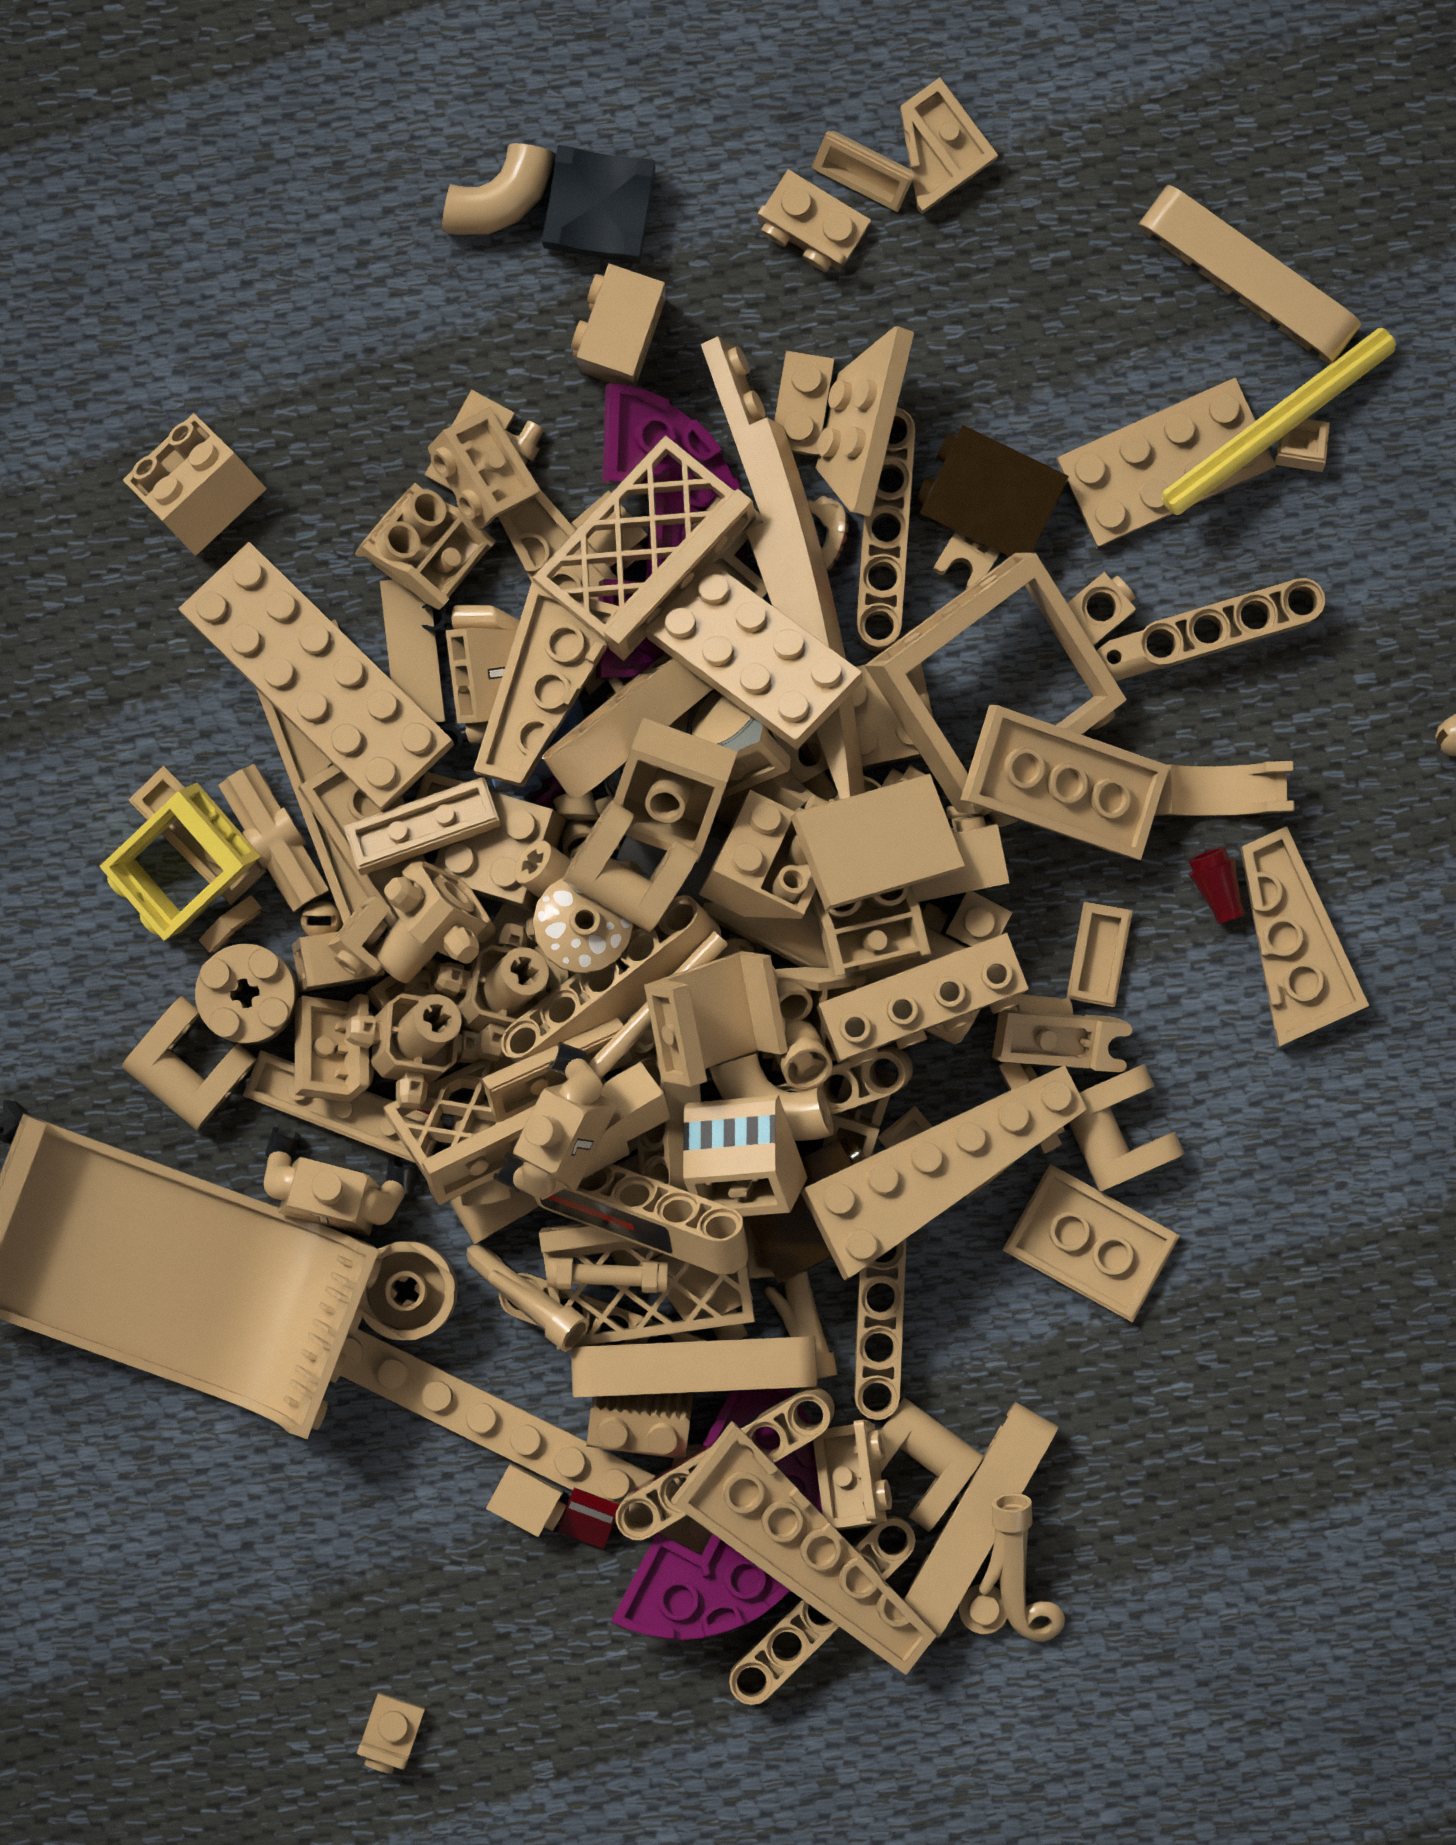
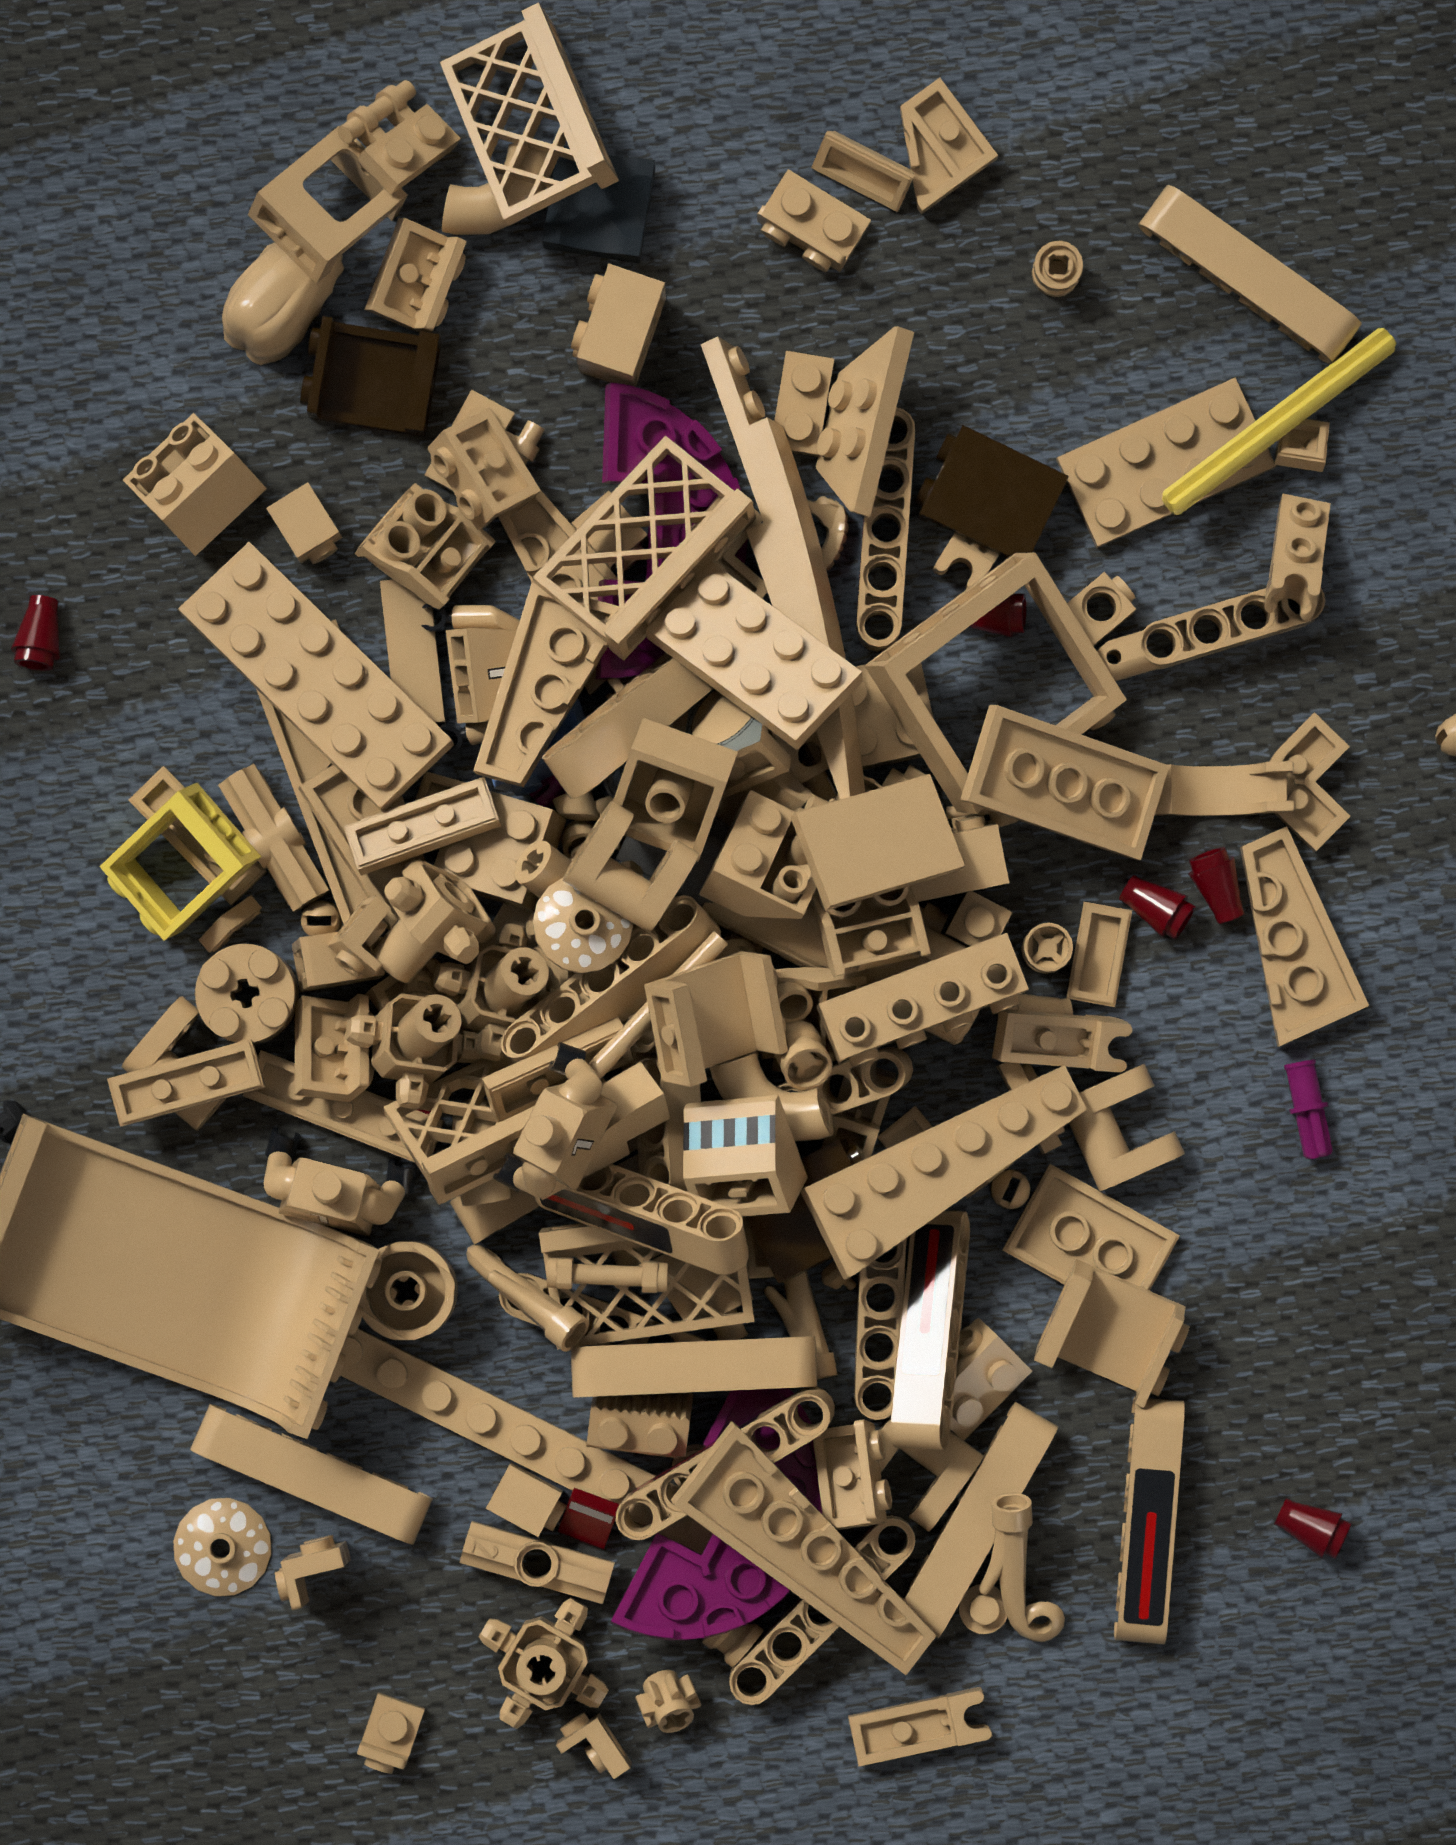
none -> dark red cone [11,595,60,671]
none -> tan tile [107,1039,266,1127]
none -> tan dish [173,1498,272,1596]
none -> tan beam [190,1404,433,1545]
none -> tan hair [222,242,344,365]
none -> tan window [248,126,408,284]
none -> tan brick [266,482,342,564]
none -> tan bracket [275,1535,351,1611]
none -> dark brown panel [300,316,442,438]
none -> tan plate [338,80,461,195]
none -> tan bracket [364,218,466,332]
none -> tan fence [440,2,619,226]
none -> tan piece [459,1521,615,1604]
none -> tan piece [479,1597,609,1729]
none -> tan bracket [556,1712,632,1779]
none -> tan gear [635,1670,701,1733]
none -> tan wheel [702,1623,764,1668]
none -> tan rock [821,1261,857,1290]
none -> tan plate [848,1687,992,1766]
none -> beam [891,1211,970,1450]
none -> tan bracket [951,1318,1032,1441]
none -> dark red cone [969,593,1027,638]
none -> tan hinge [990,1170,1030,1209]
none -> tan wheel [1021,922,1073,974]
none -> tan wheel [1032,240,1083,297]
none -> tan panel [1034,1259,1190,1408]
none -> beam [1114,1397,1185,1644]
none -> dark red cone [1119,875,1196,940]
none -> tan plate [1264,494,1331,620]
none -> tan plate [1269,712,1350,852]
none -> dark red cone [1274,1498,1352,1559]
none -> magenta axle [1284,1059,1332,1159]

